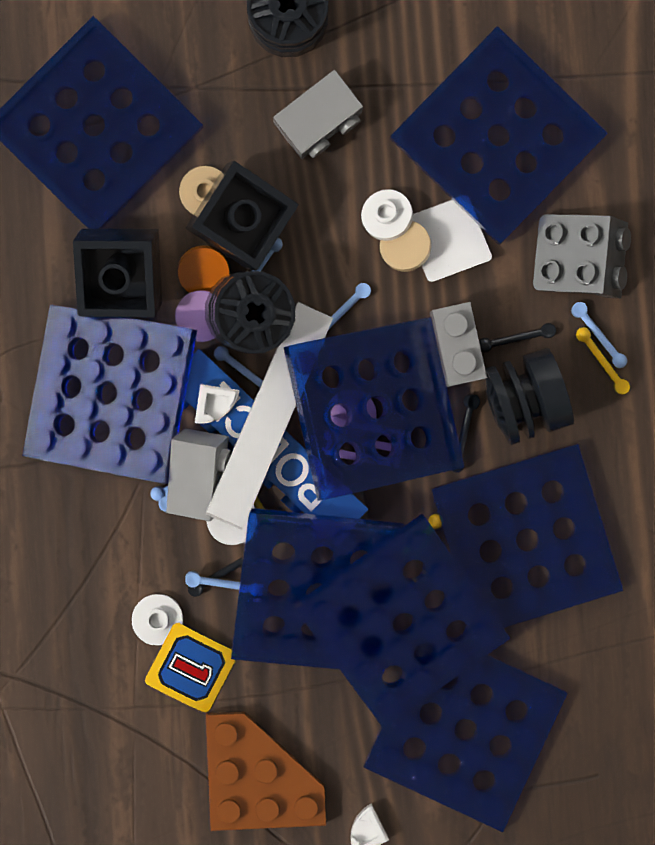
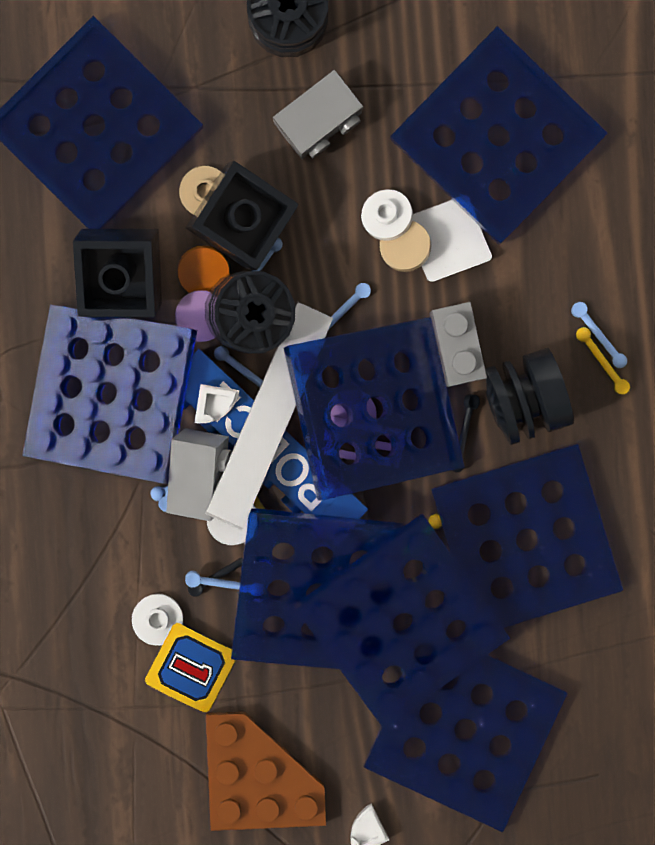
black hinge [479,323,556,353] -> none
bracket [533,214,631,299] -> none

